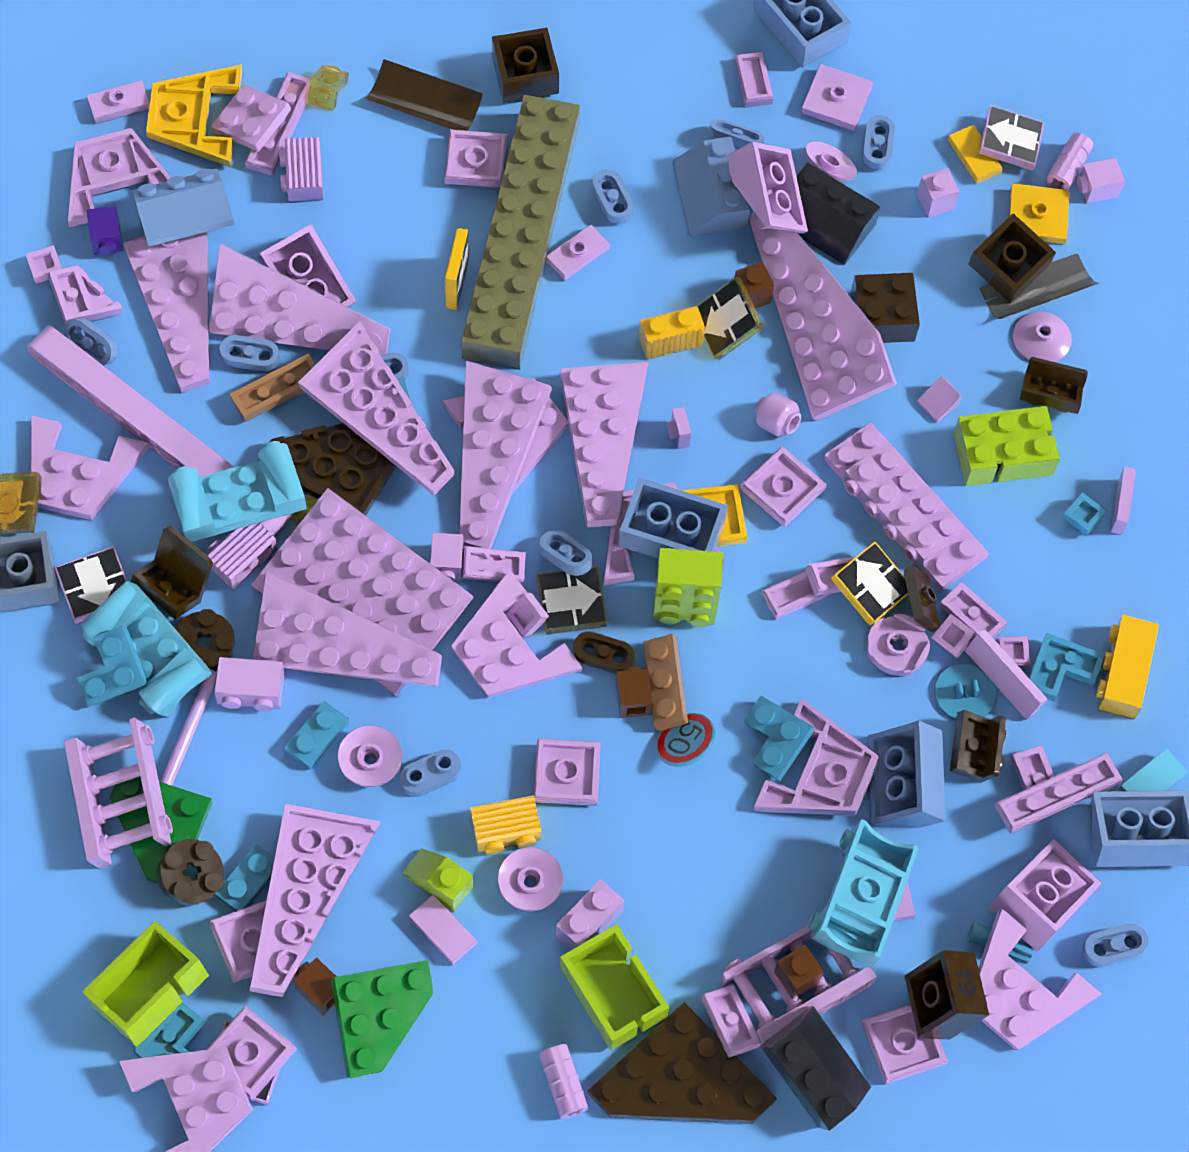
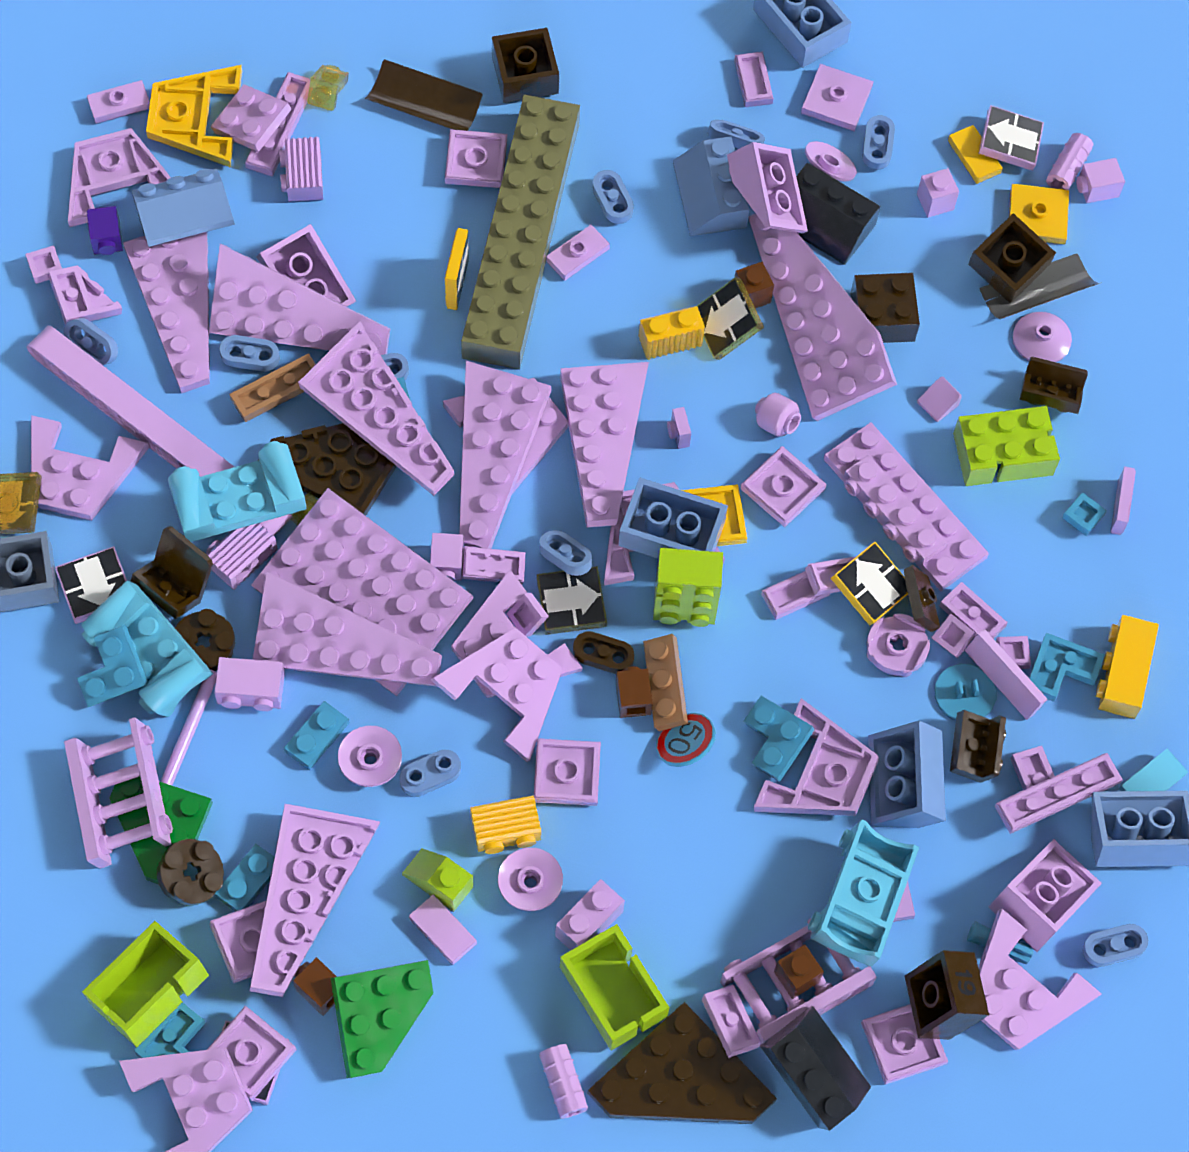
none -> lavender wing [431,627,563,762]

